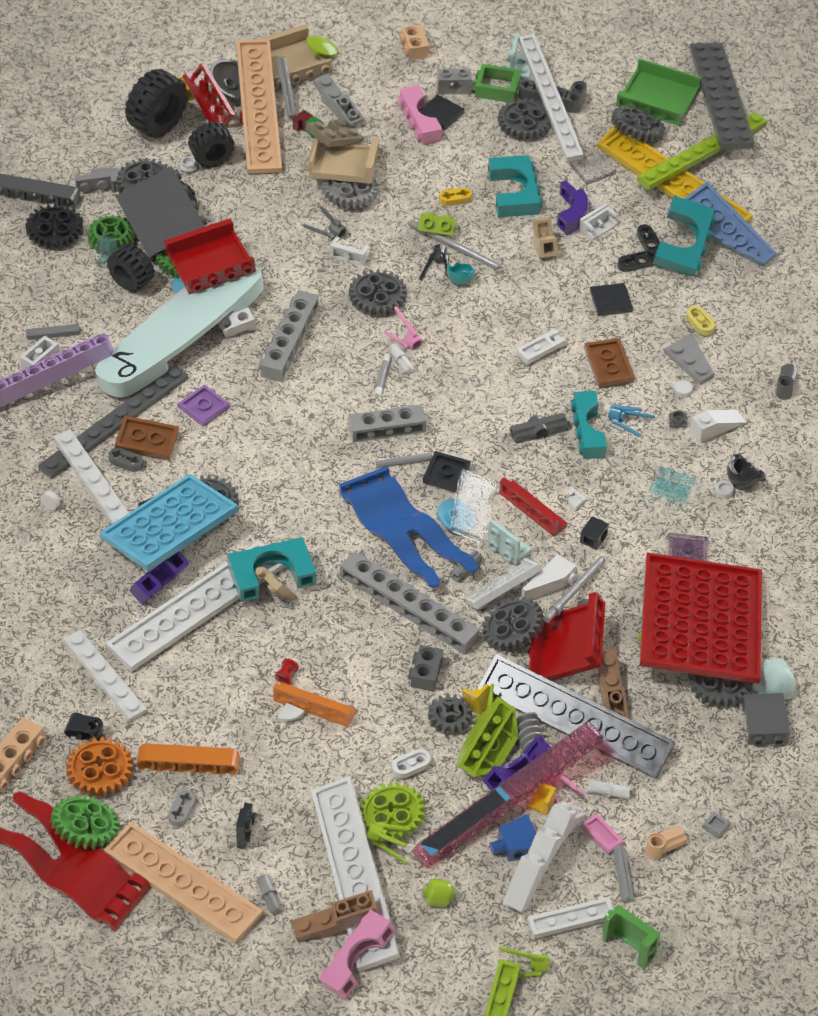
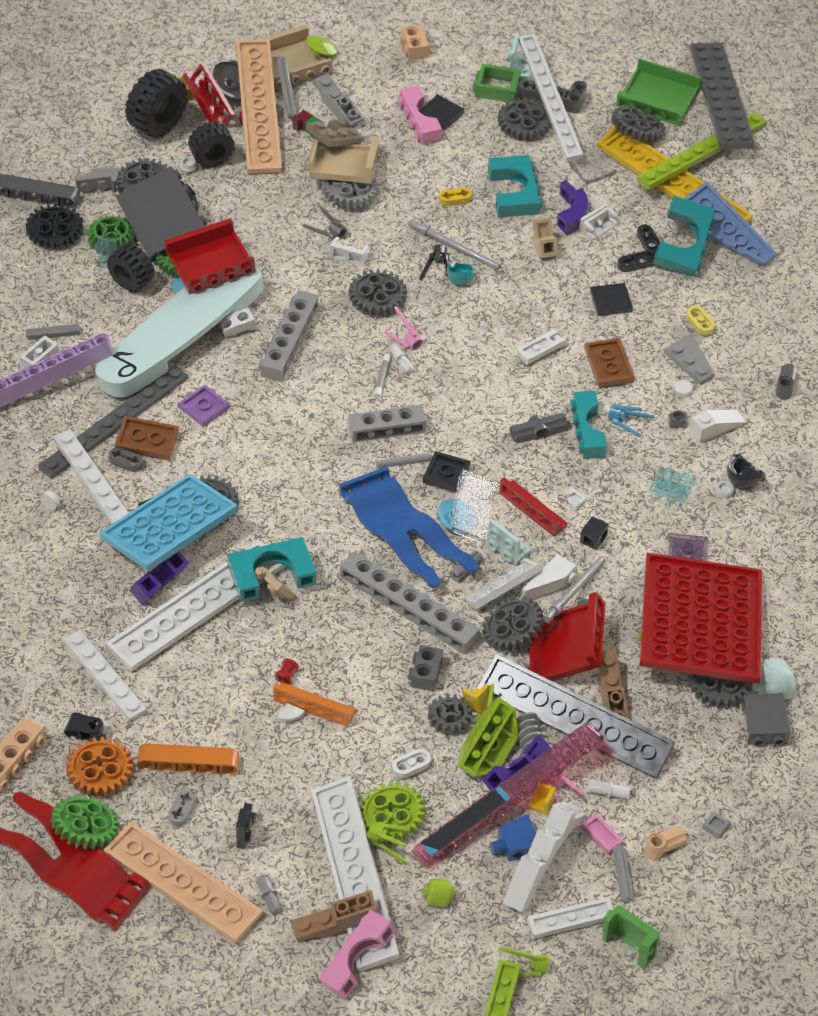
lime bracket [418,212,457,236] -> none
light grey brick [437,68,472,94] -> none

